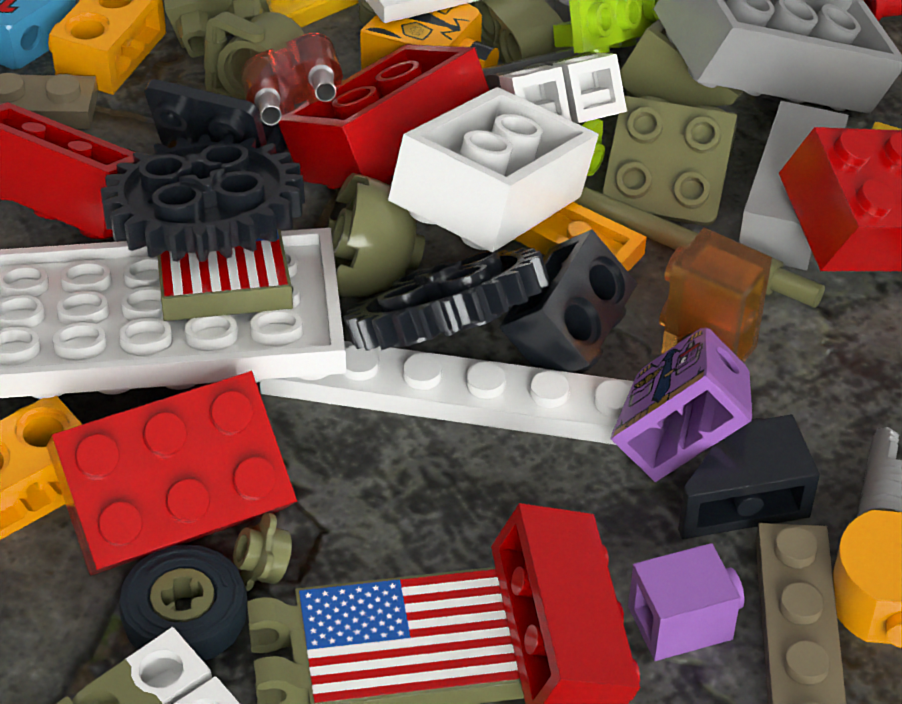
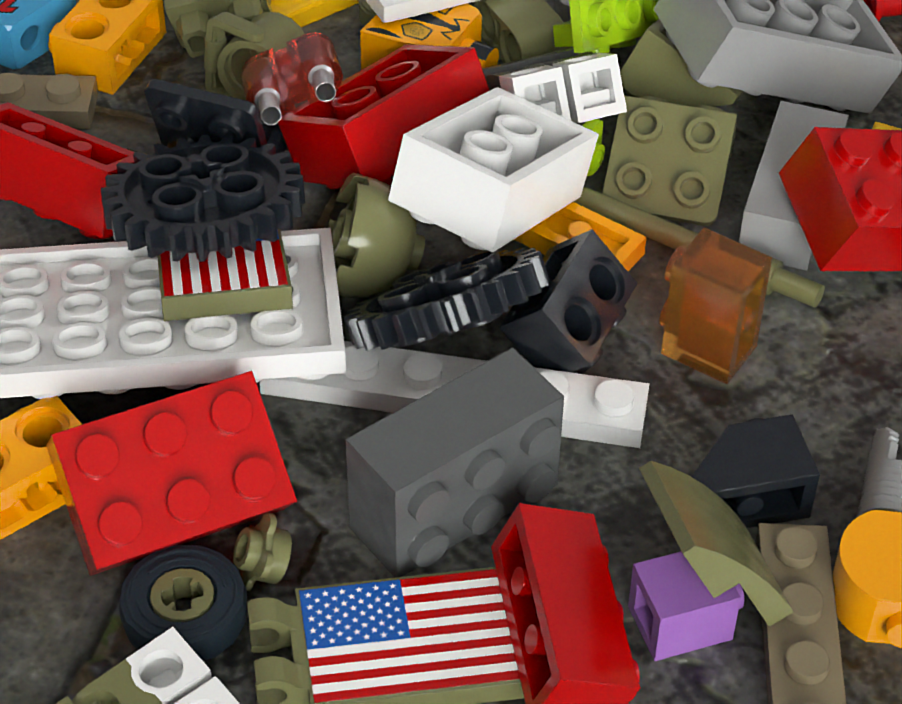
medium lavender torso [610,328,752,482] -> none
none -> dark grey brick [346,348,564,578]
none -> olive slope [639,461,794,627]

